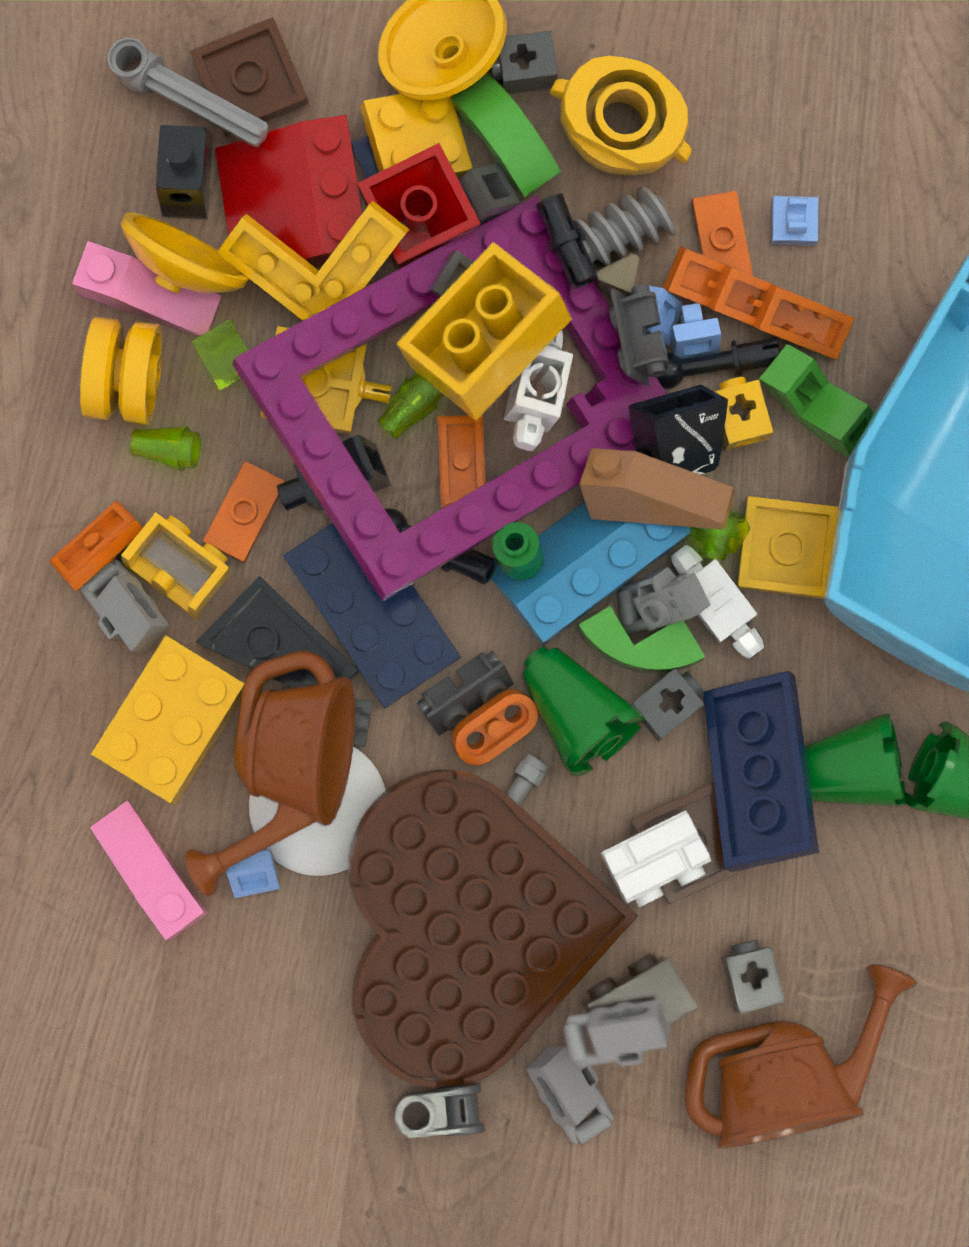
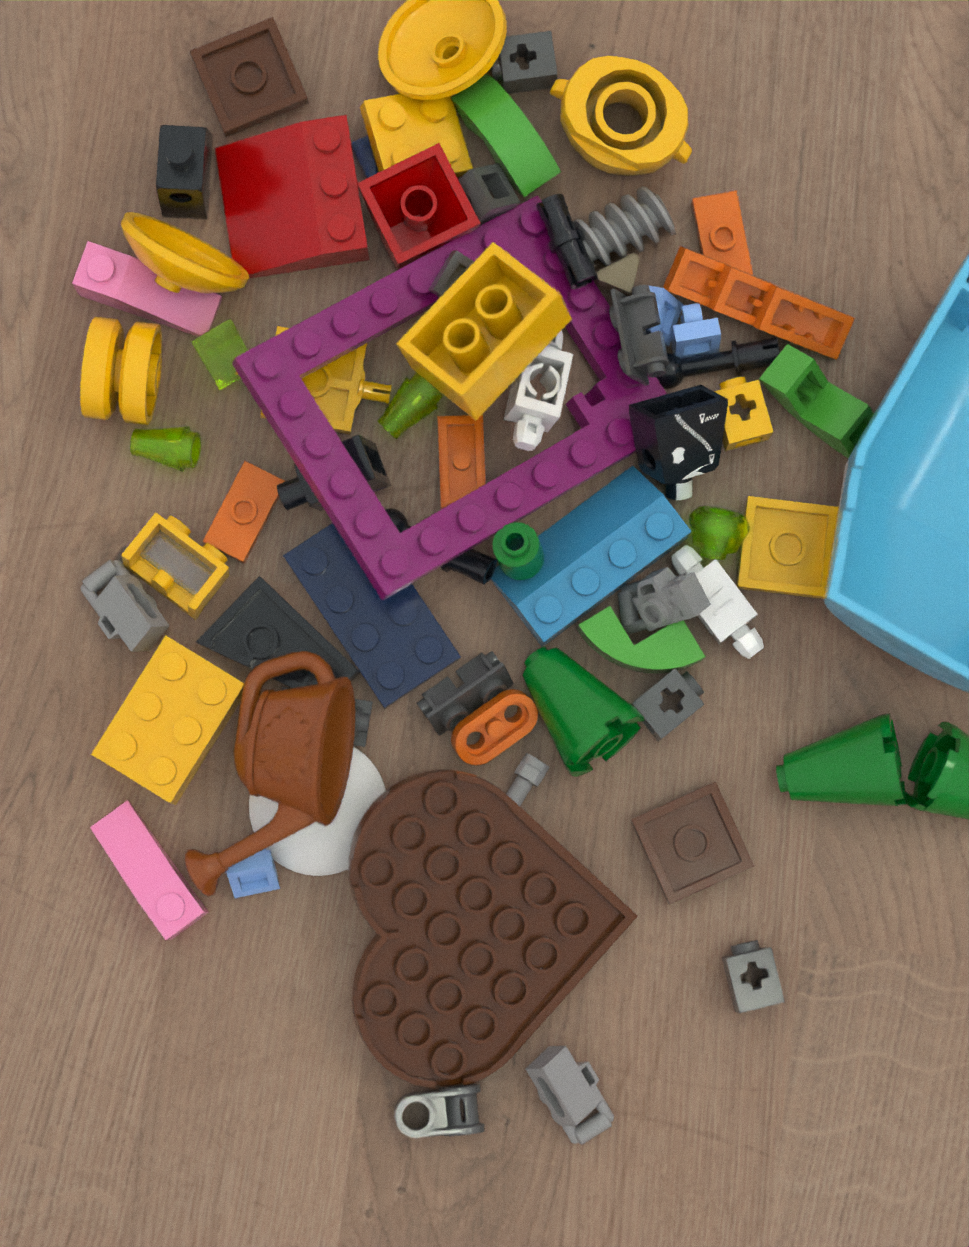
orange plate [49,500,143,591] -> none
light grey axle [107,37,269,147] -> none
yellow plate [216,201,409,321] -> none
light grey piece [563,999,670,1068] -> none
medium nougat slope [579,448,735,530] -> none
brick [582,953,698,1024] -> none
white brick [600,810,711,907] -> none
dark orange piece [685,964,916,1149] -> none
dark blue plate [703,671,819,872] -> none
light blue tile [771,196,819,246] -> none

